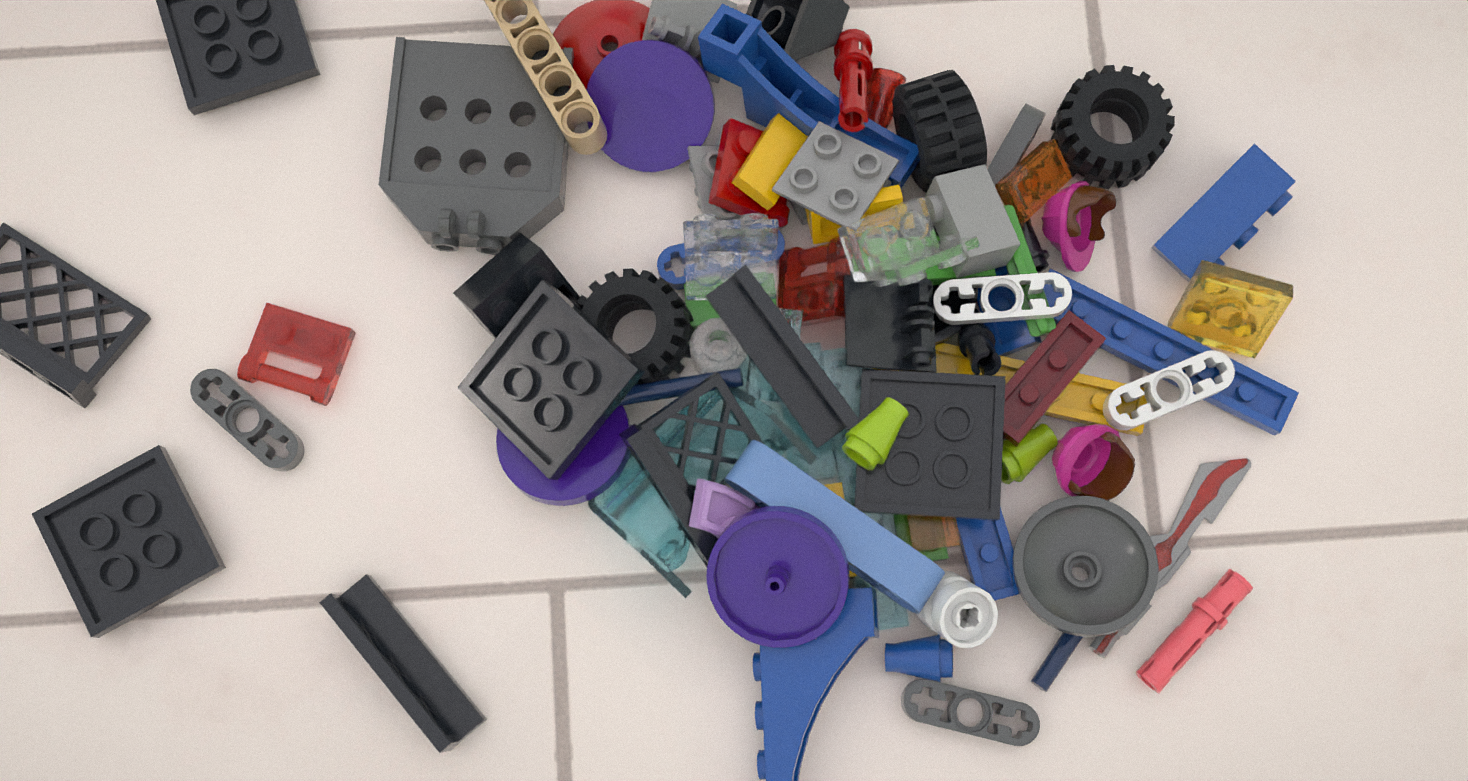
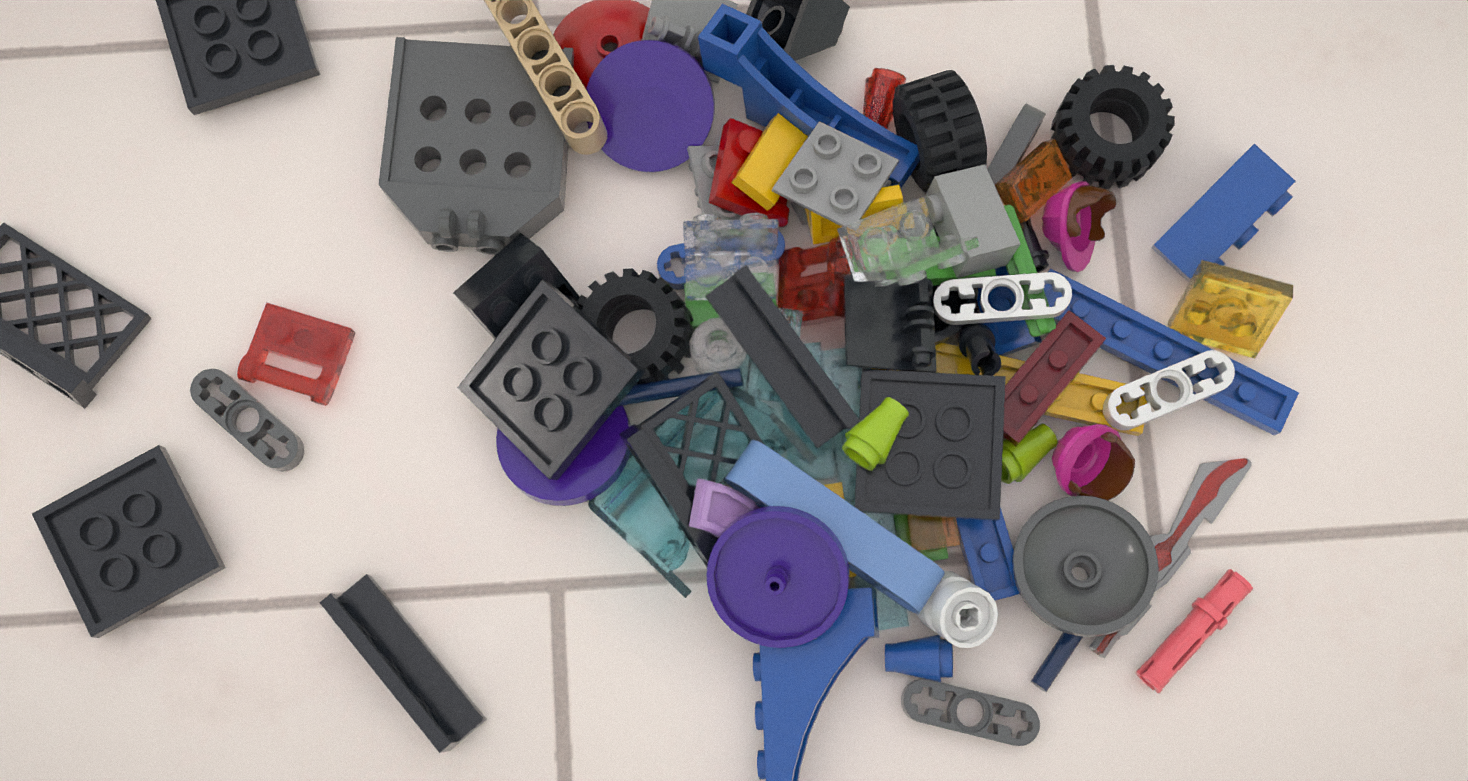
red pin [833,29,873,132] -> none

